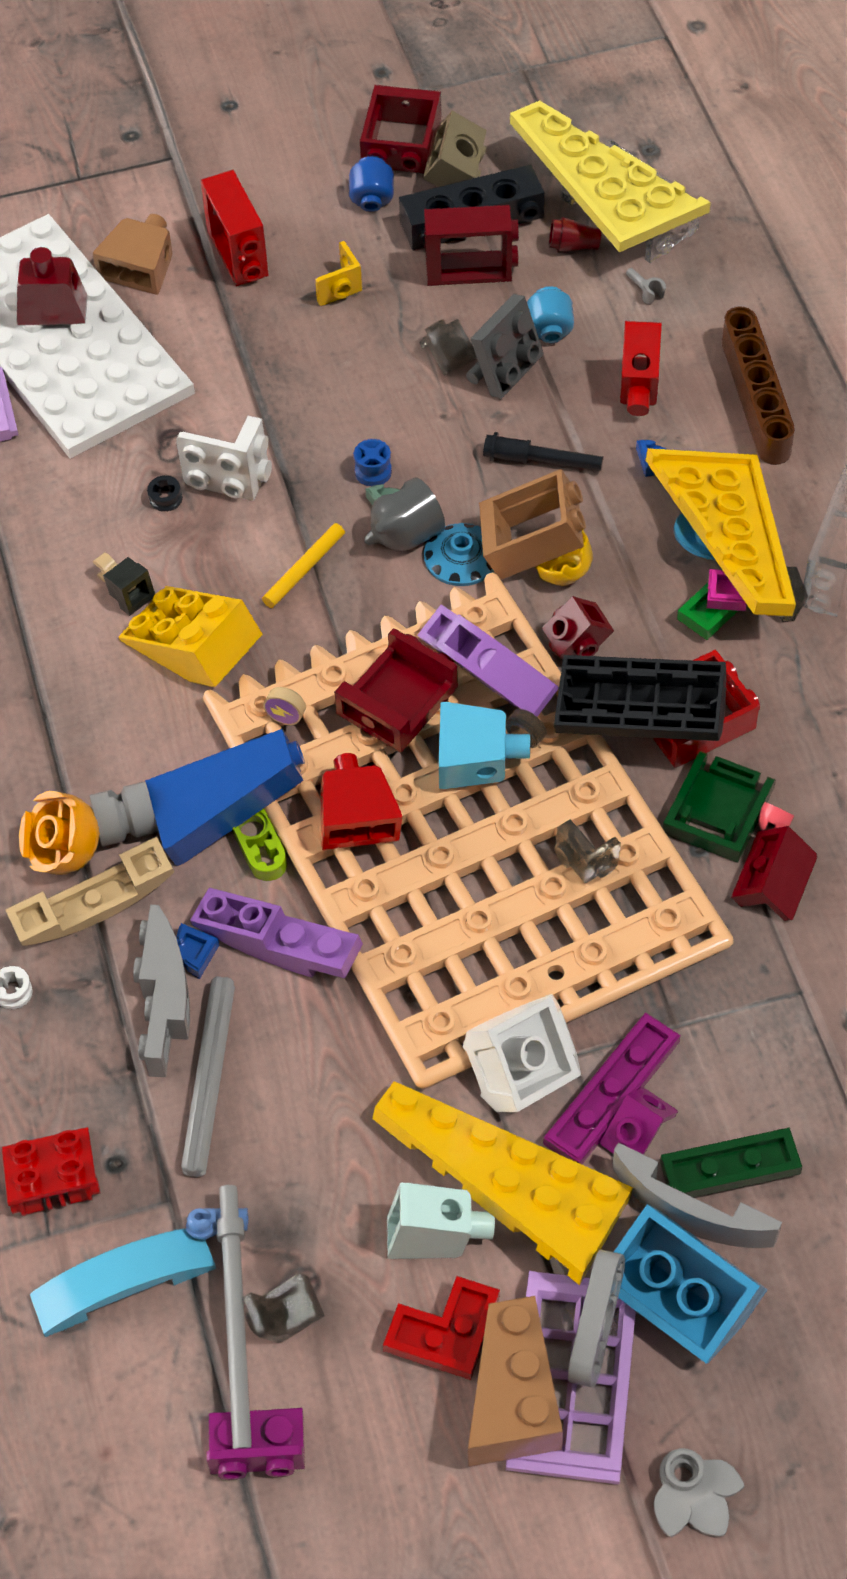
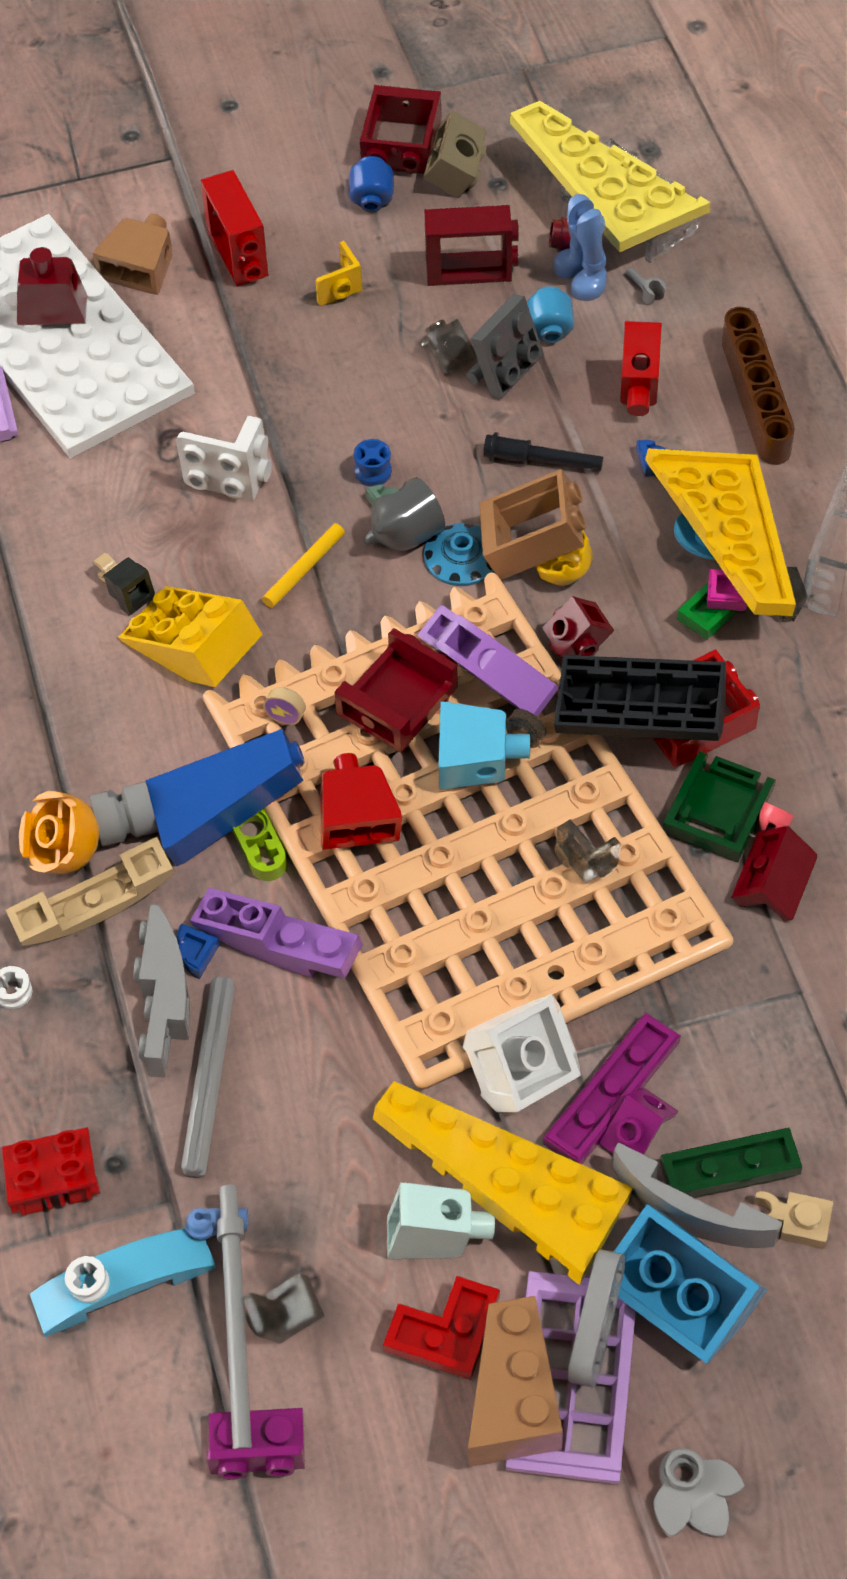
black bush [147,475,183,512] -> none
black brick [399,164,545,251] -> none
none -> white bush [64,1256,110,1303]
none -> medium blue piece [553,194,607,301]
none -> tan plate [754,1191,833,1249]

